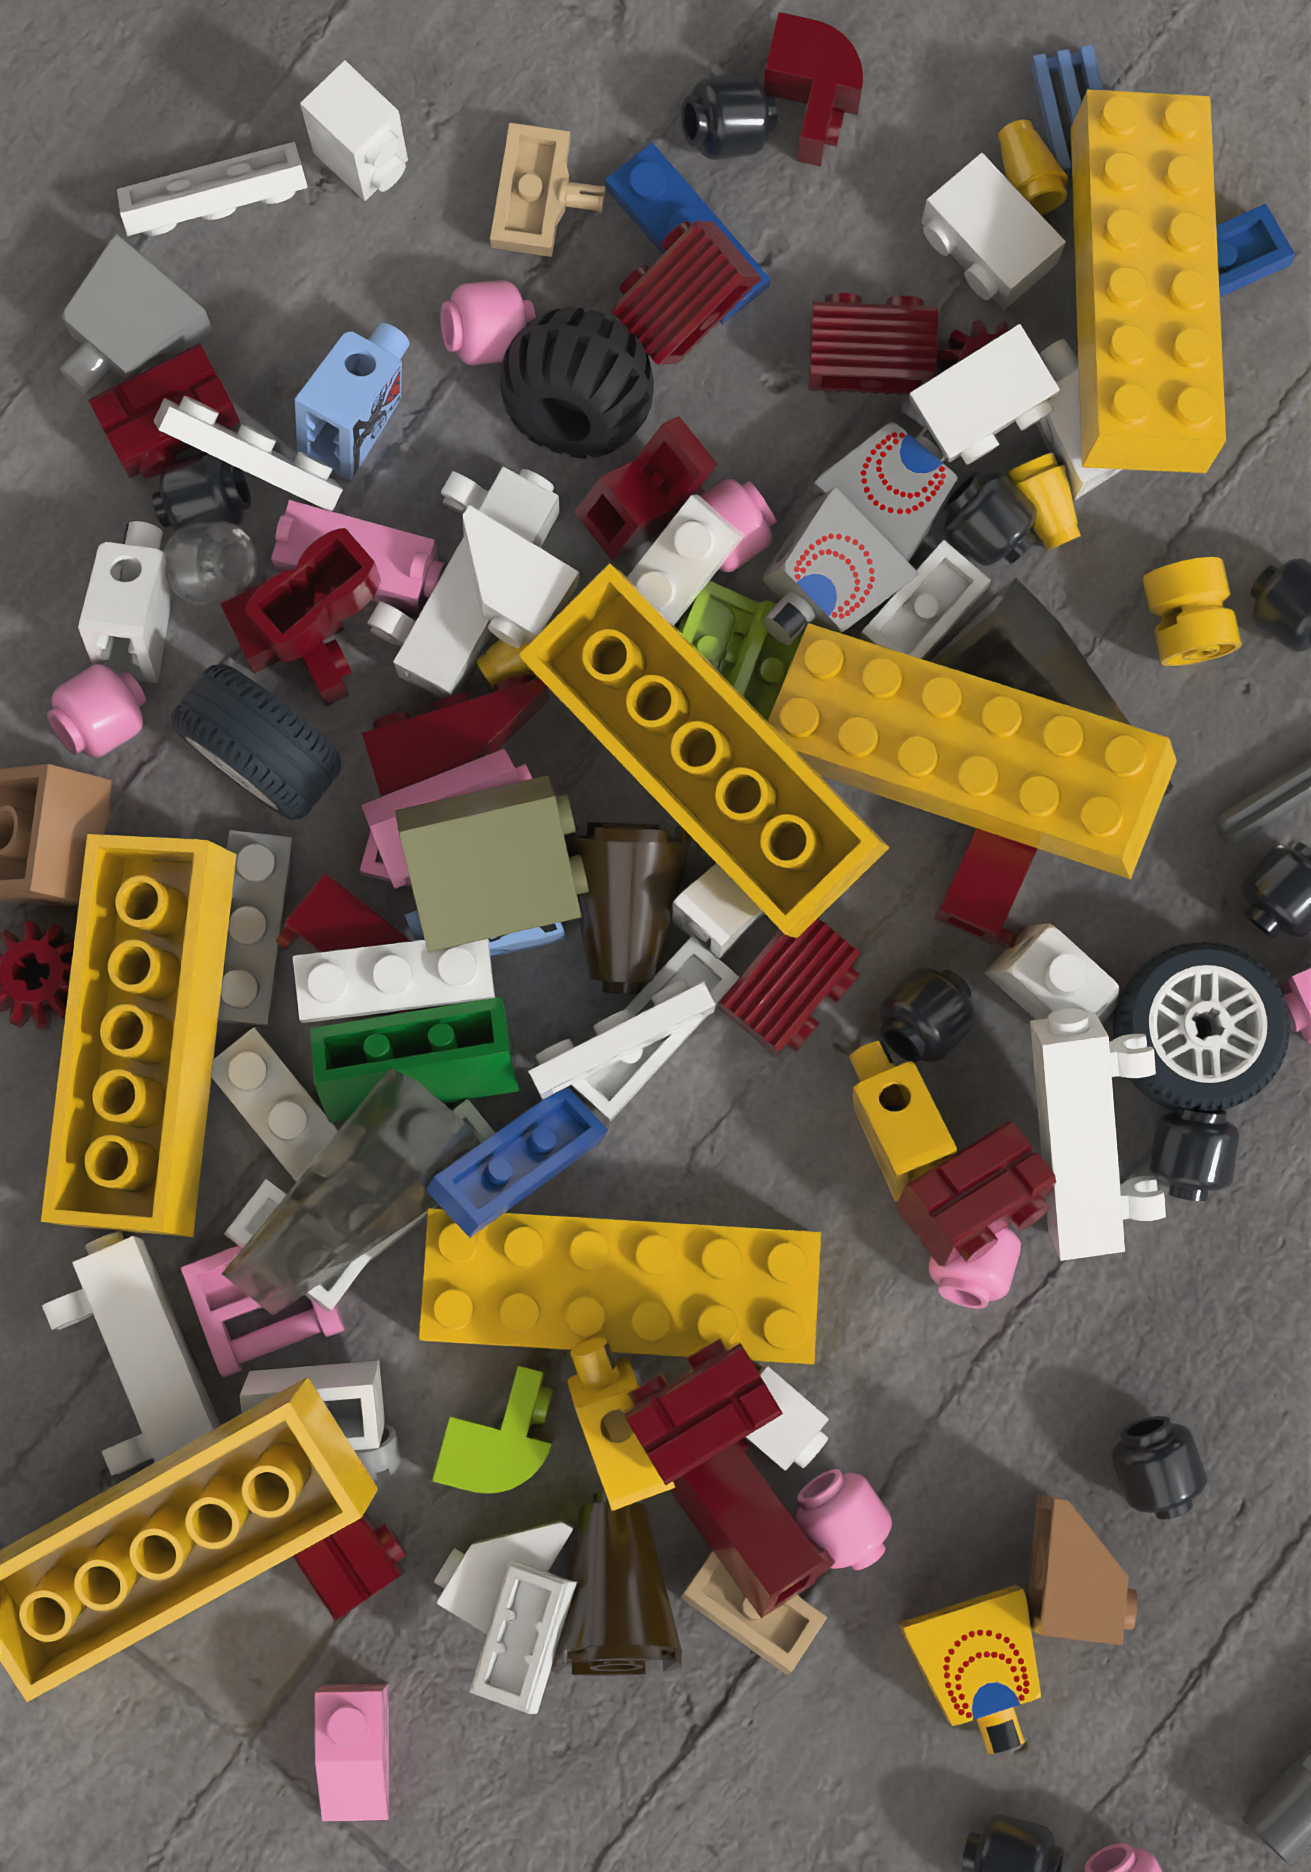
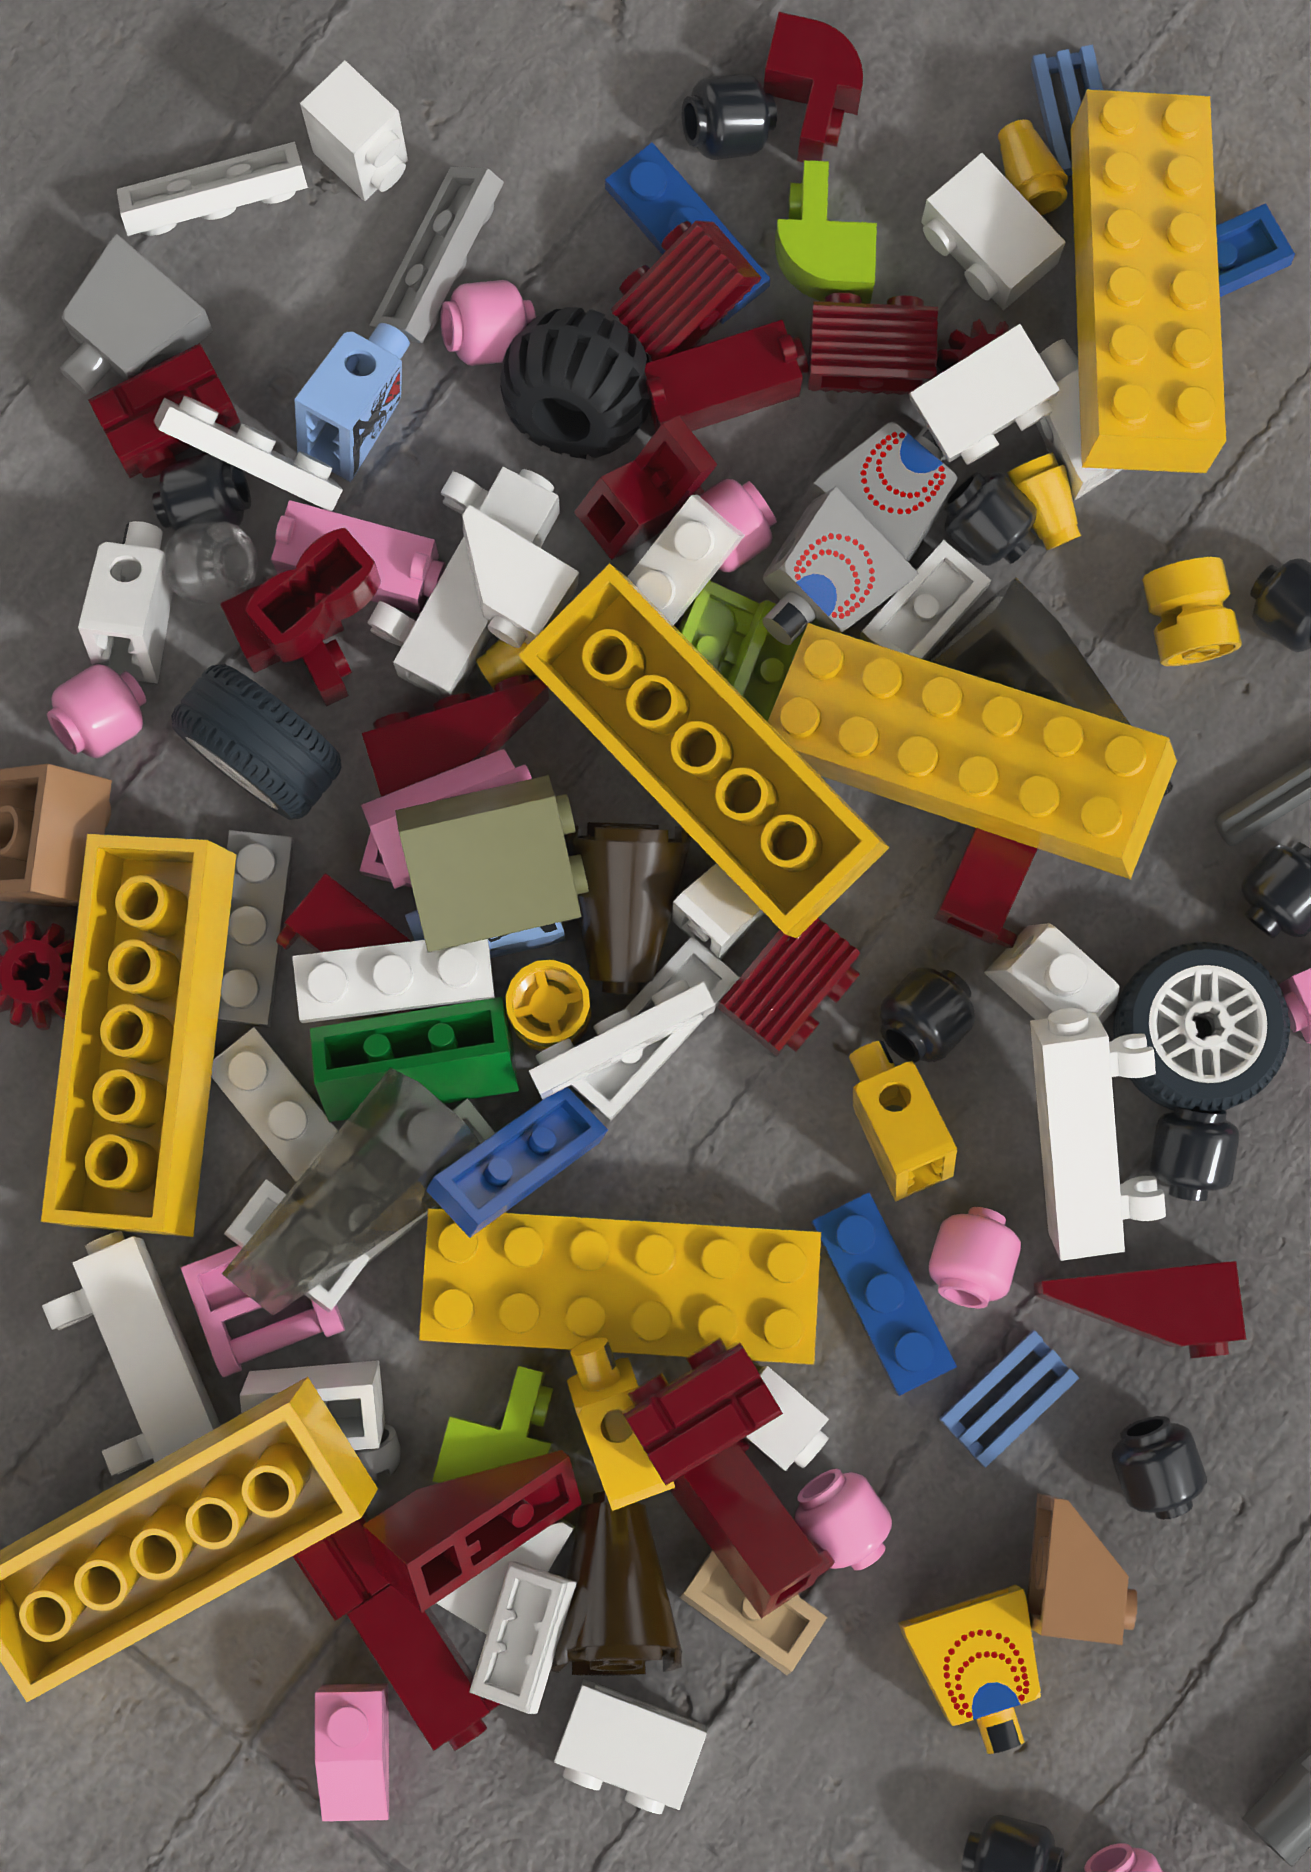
tan plate [490,123,606,257] -> none
dark red brick [896,1121,1057,1267] -> none
none -> dark red brick [347,1584,500,1751]
none -> dark red slope [363,1450,582,1613]
none -> light grey plate [369,167,504,343]
none -> yellow wheel [506,960,591,1051]
none -> white brick [554,1679,707,1814]
none -> dark red brick [644,320,809,431]
none -> lime brick [774,160,877,304]
none -> blue plate [811,1192,957,1396]
none -> medium blue tile [939,1330,1079,1468]
none -> dark red slope [1033,1261,1247,1358]

